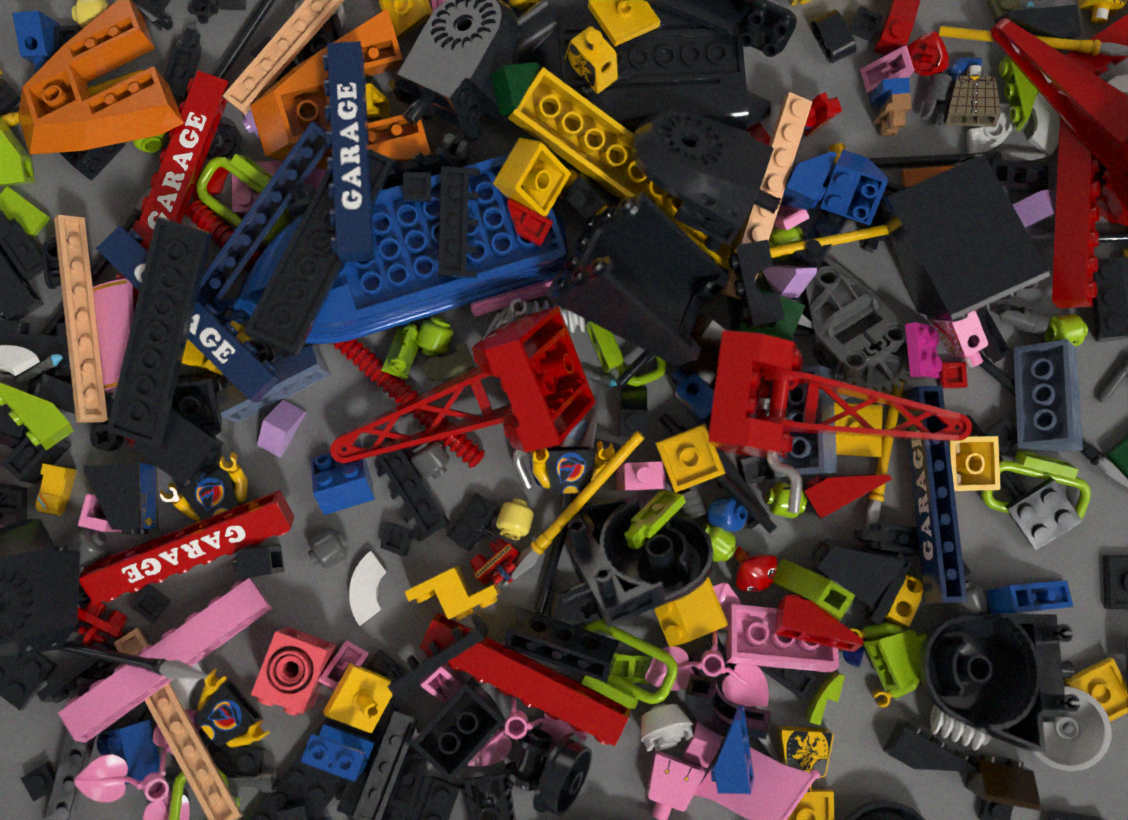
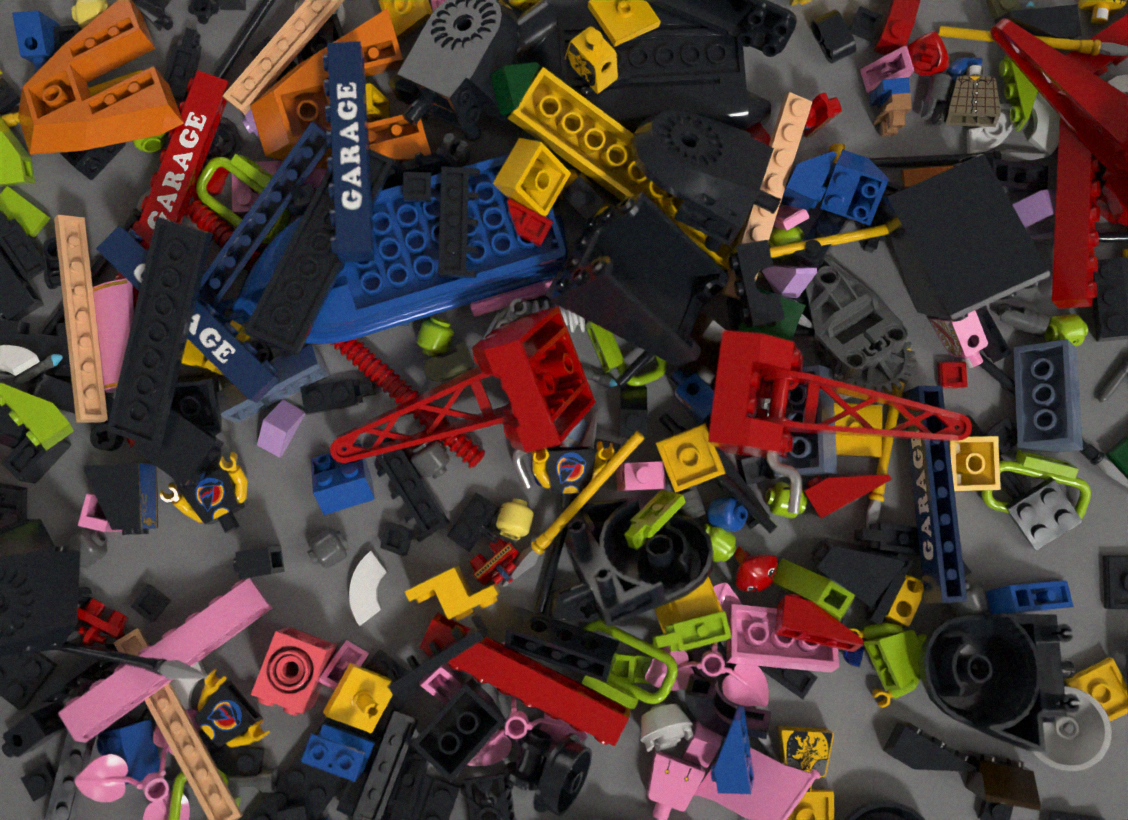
yellow leg [35,463,77,516] -> none
red brick [79,490,295,605] -> none
lime hinge [381,324,419,380] -> none
lime slope [804,671,845,725] -> none
dark pink plate [905,322,942,380] -> none
white piece [930,704,991,750] -> none
none -> black torso [2,701,67,758]
none -> black hinge [301,379,376,415]
none -> lime hinge [652,611,732,652]

